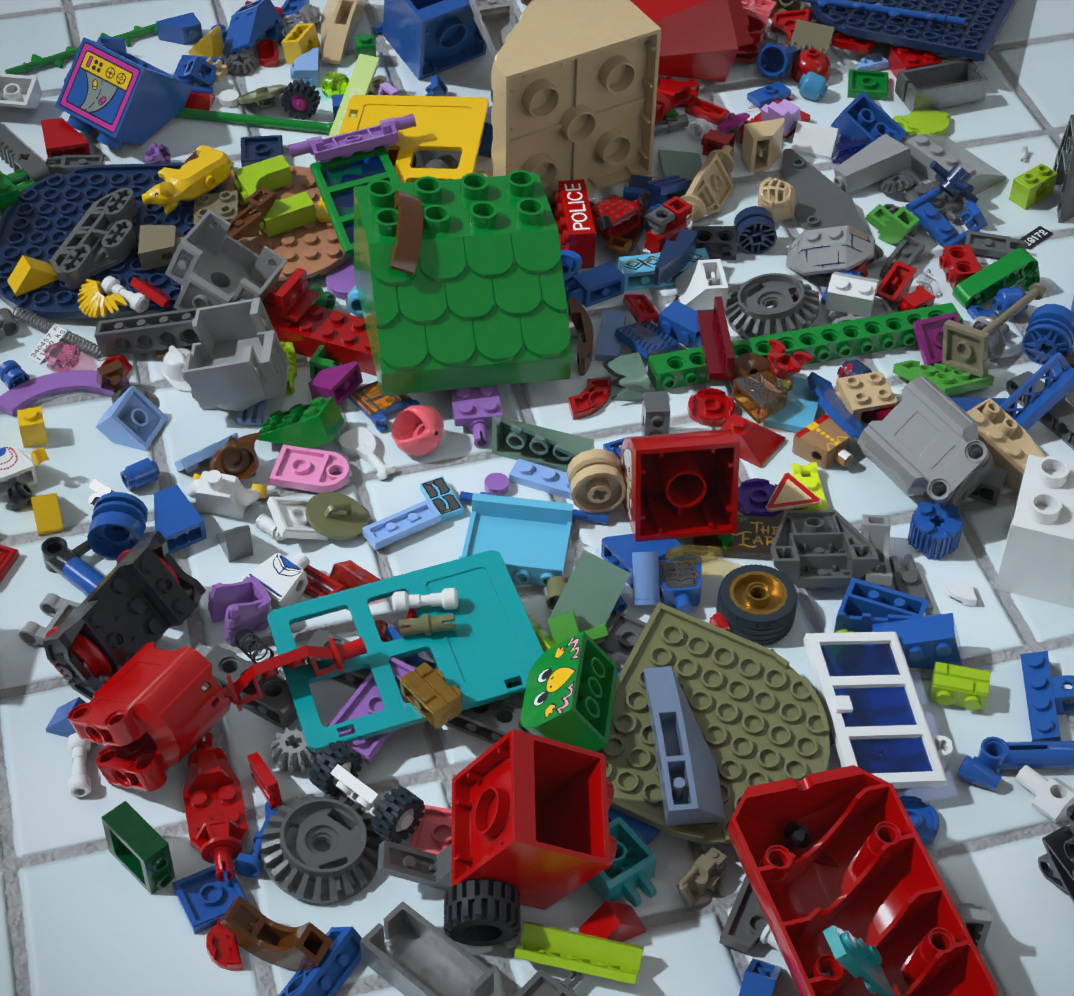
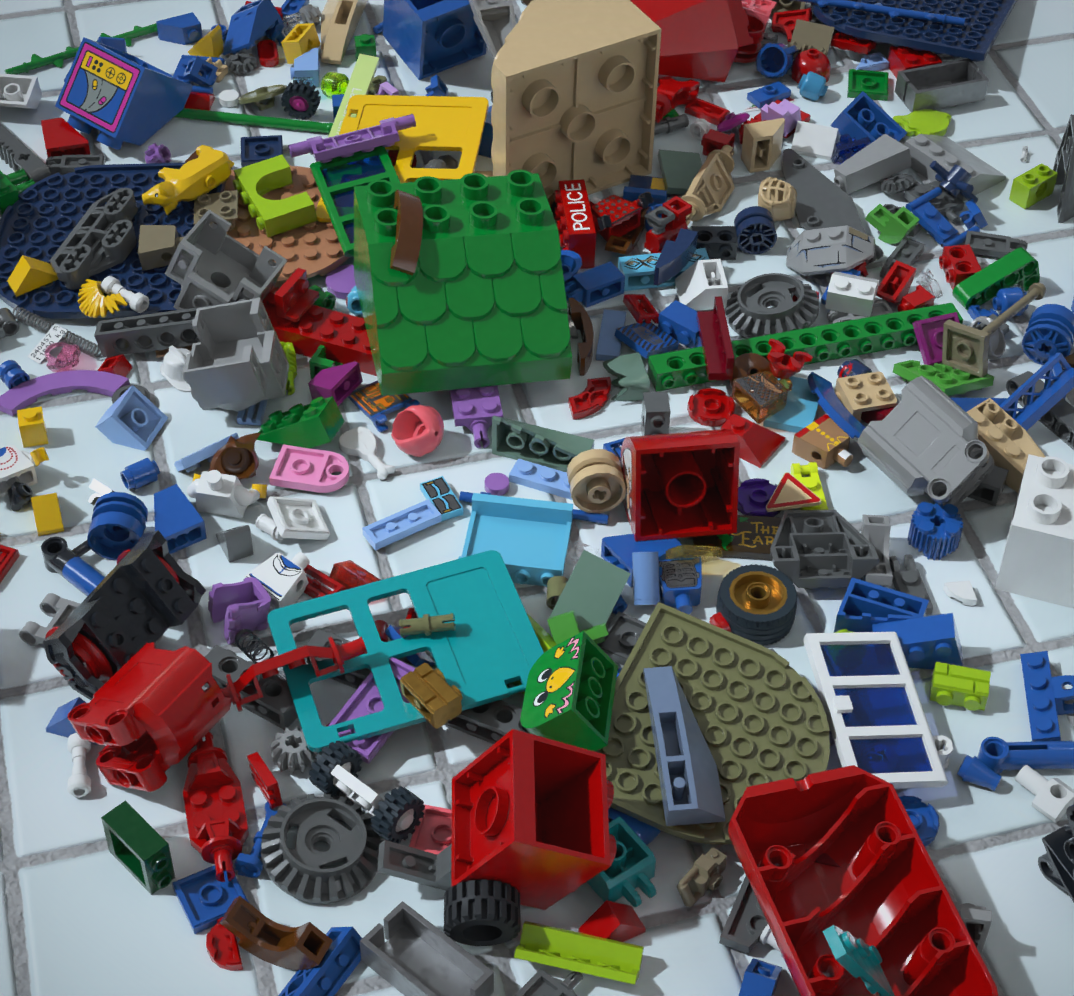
reddish brown tile [97,359,123,392] -> none
red tile [130,277,171,307] -> none
reddish brown slope [227,186,277,240] -> none
olive shield [305,492,368,541] -> none
white piece [392,588,458,613] -> none
blue tile [646,174,692,196] -> none
black plate [781,821,813,853] -> none
black sticker [1020,226,1053,249] -> none

